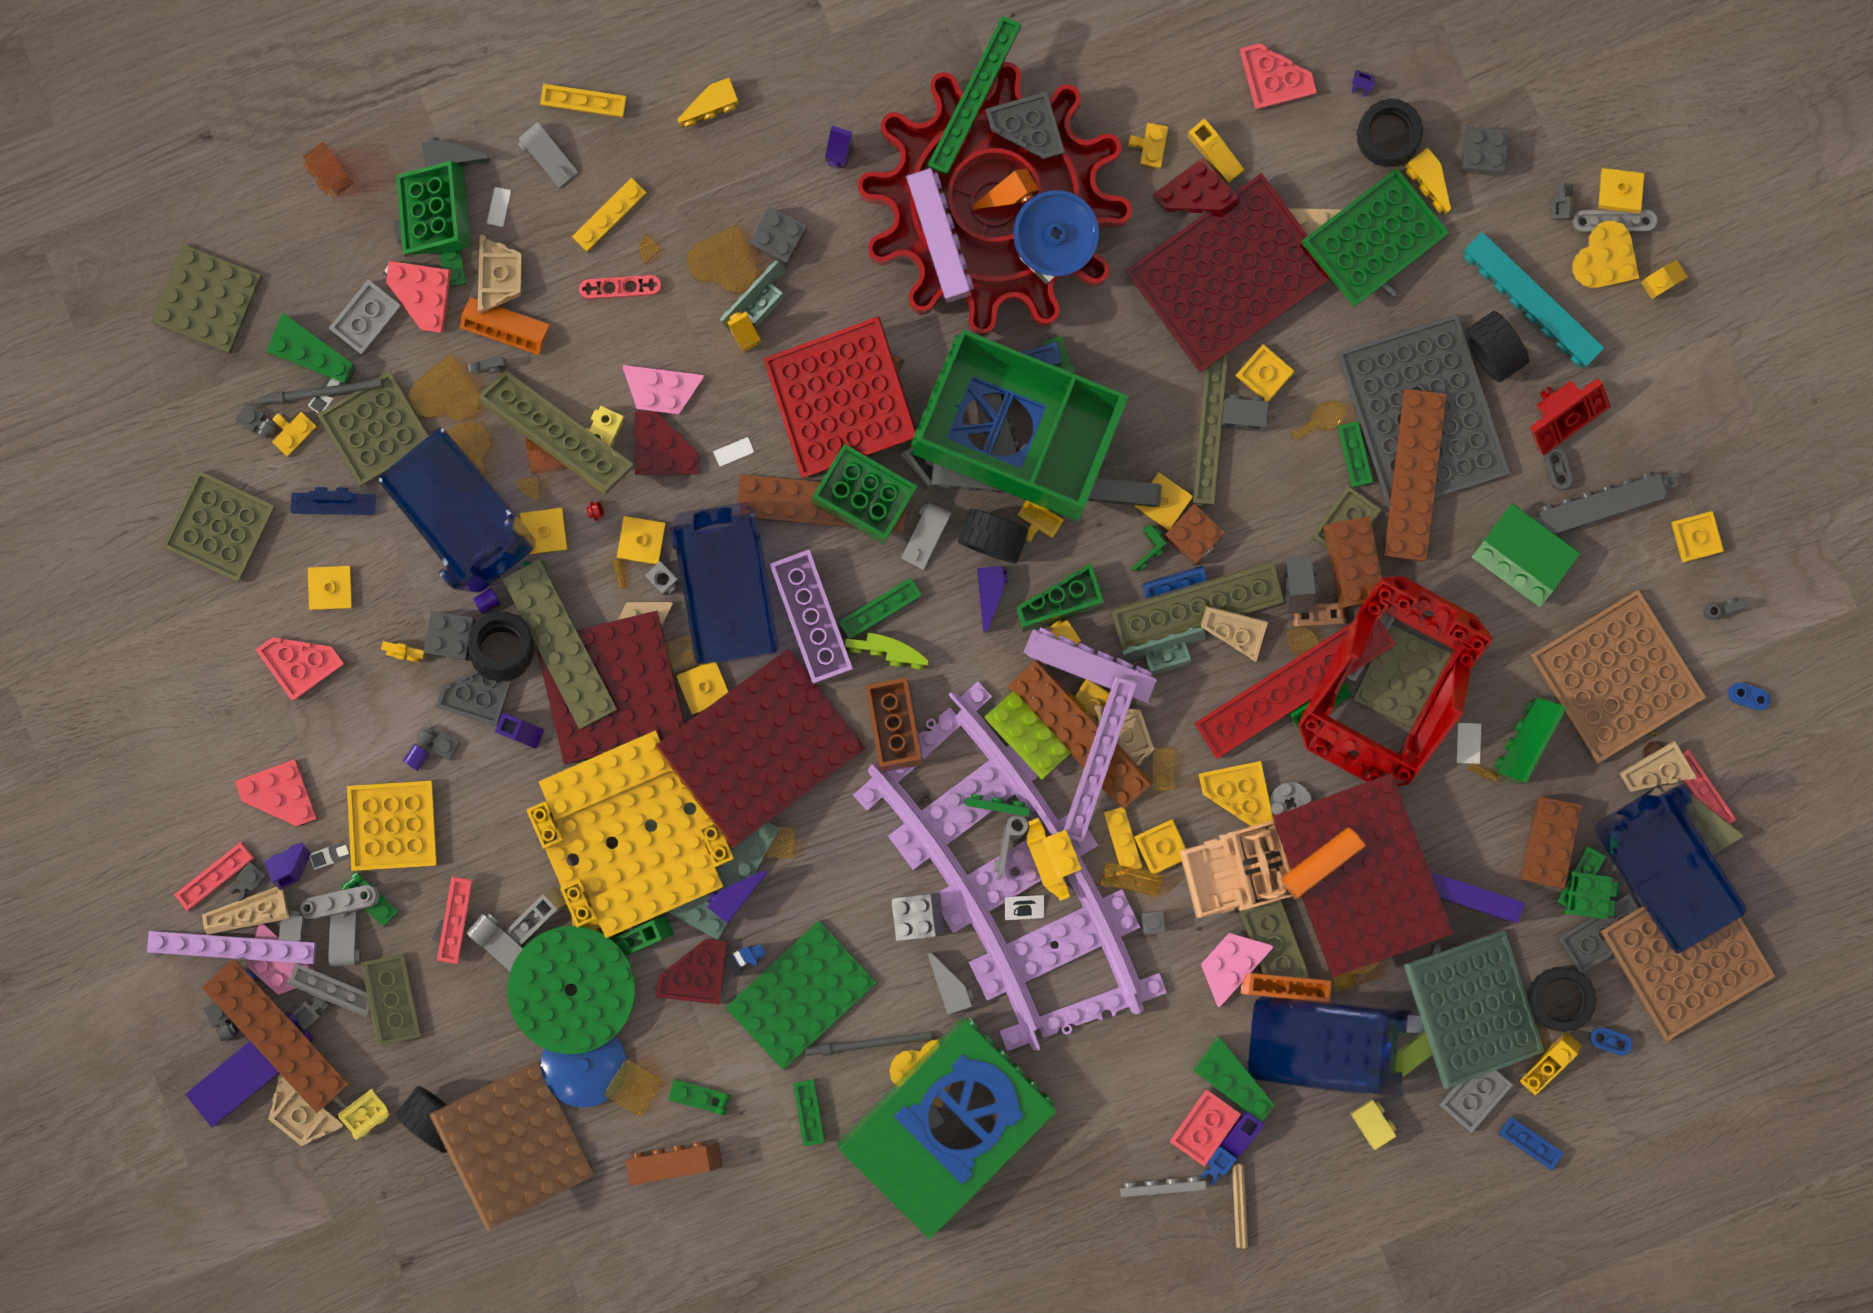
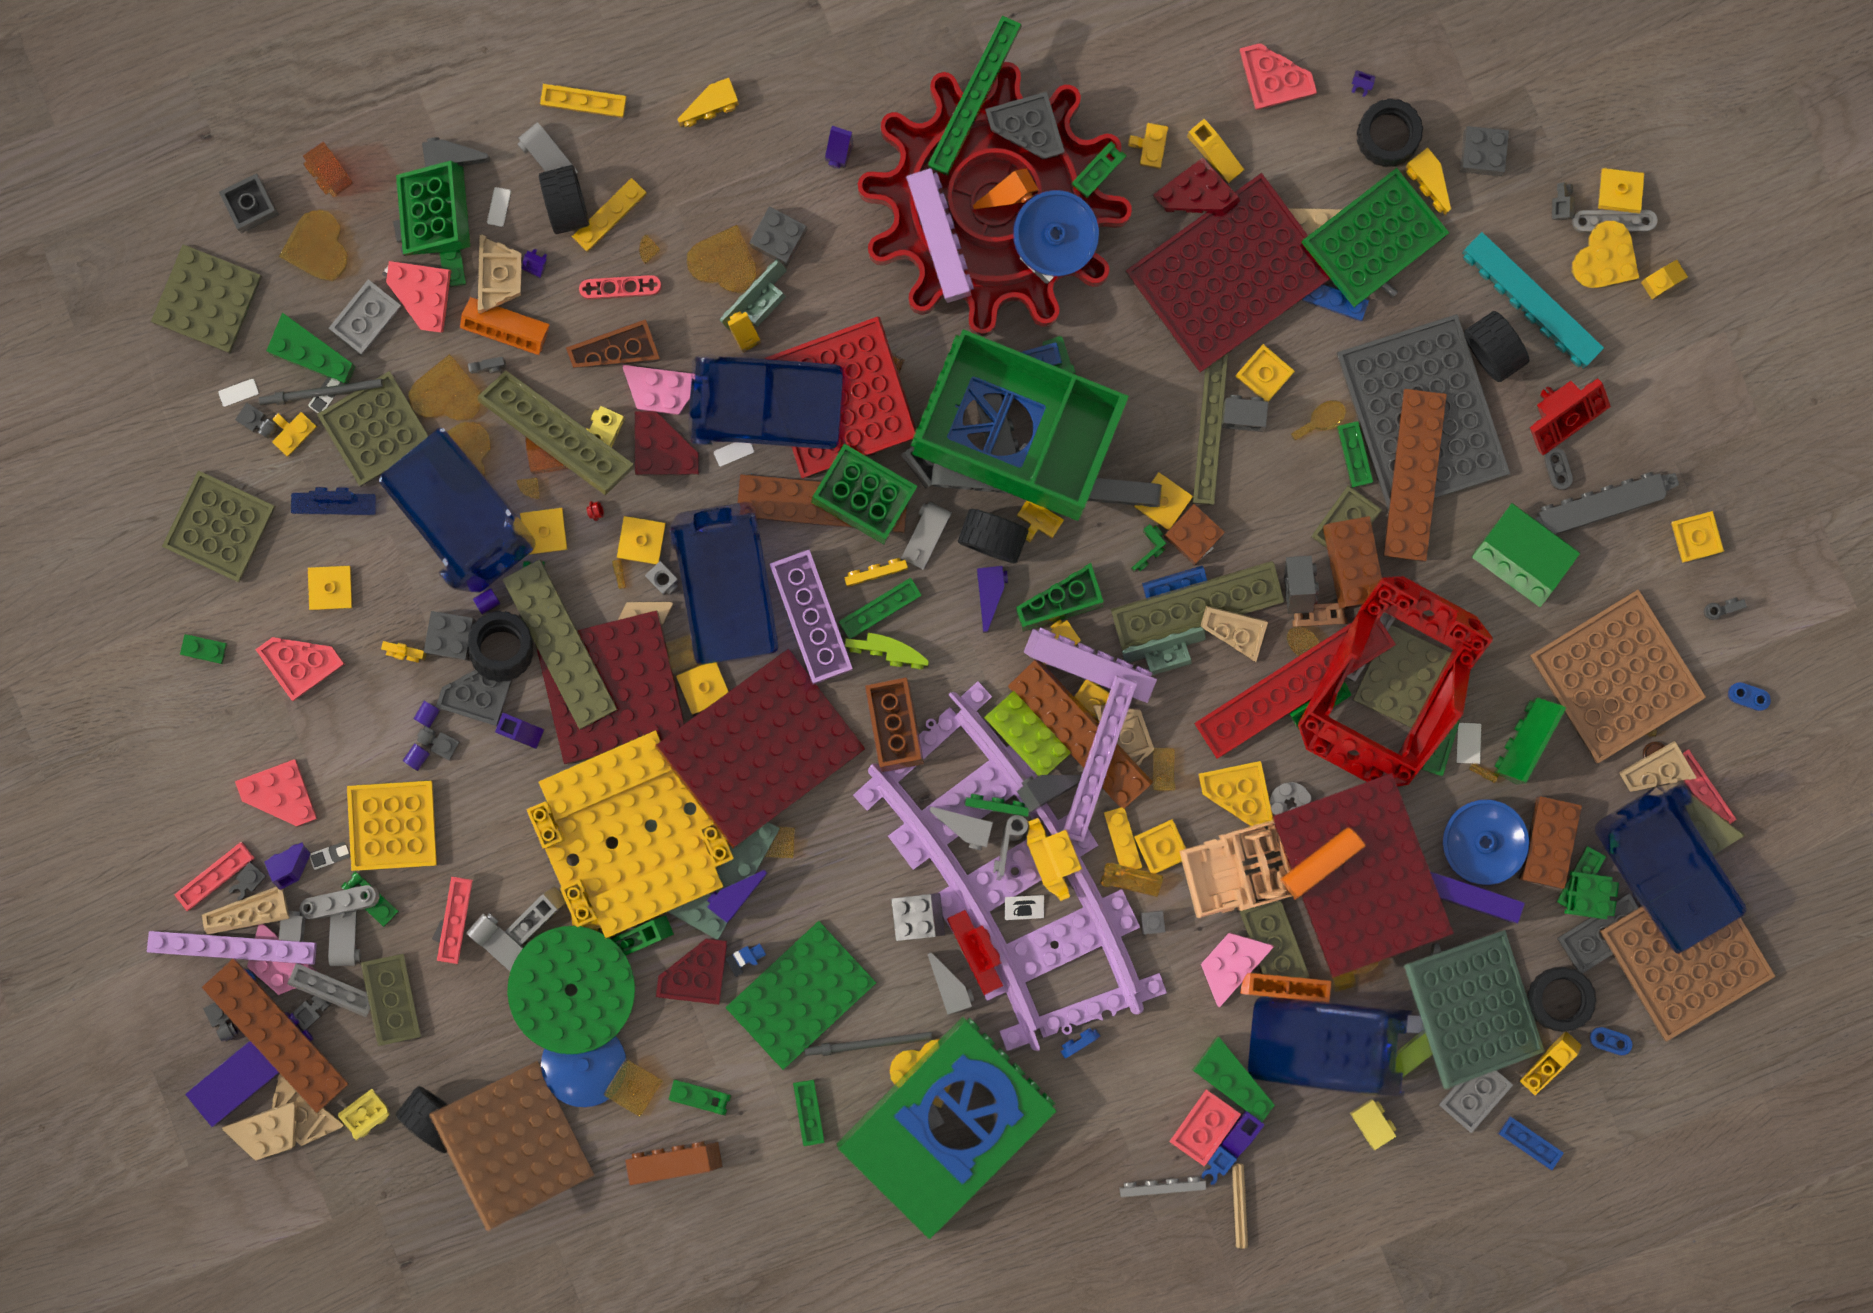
none -> green plate [180,634,227,664]
none -> white sticker [218,379,259,407]
none -> dark grey brick [219,173,279,234]
none -> tan wing [222,1101,298,1161]
none -> clear yellow plate [279,209,348,281]
none -> dark purple piece [413,701,440,728]
none -> dark purple tile [522,249,547,278]
none -> black tyre [539,165,589,235]
none -> dark orange wedge [566,319,660,368]
none -> clear blue piece [688,354,843,449]
none -> yellow plate [844,558,908,587]
none -> light grey slope [930,807,993,851]
none -> red bracket [947,909,1003,995]
none -> dark grey slope [1017,775,1082,813]
none -> blue plate [1060,1028,1100,1059]
none -> green plate [1071,141,1127,198]
none -> blue plate [1302,285,1369,322]
none -> green plate [1422,720,1460,776]
none -> blue dish [1443,800,1529,885]

